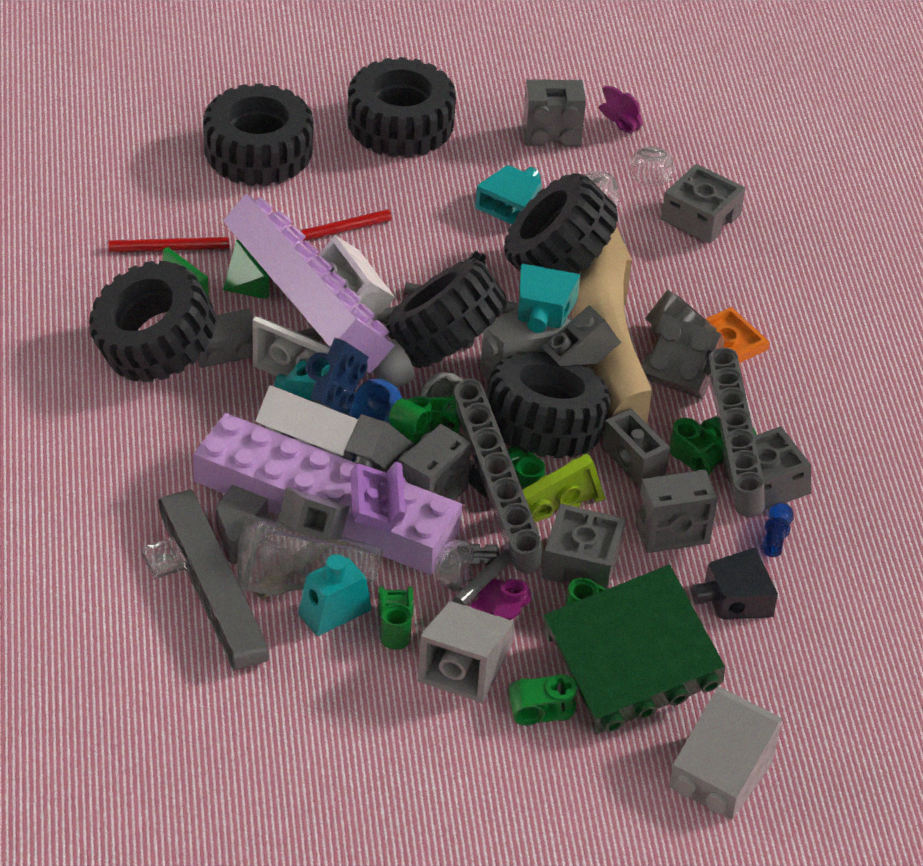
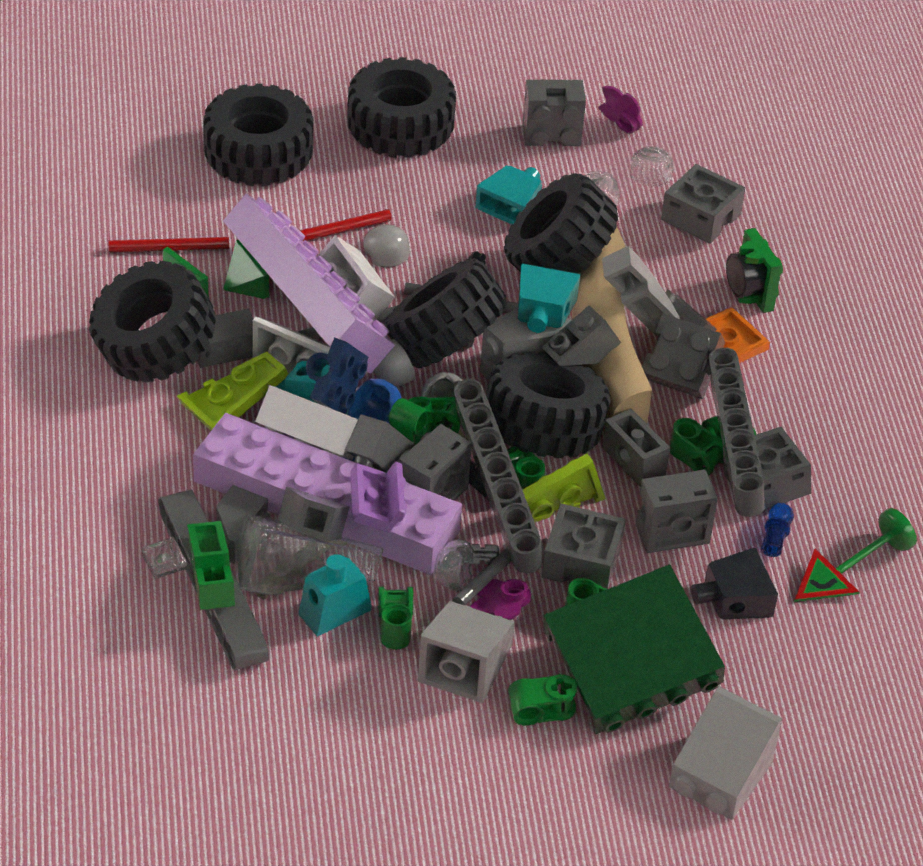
none -> lime wing [177,352,289,431]
none -> green slope [187,521,235,610]
none -> light grey hair [363,224,410,267]
none -> light grey slope [602,246,680,334]
none -> piece [726,228,783,313]
none -> green piece [794,508,917,602]

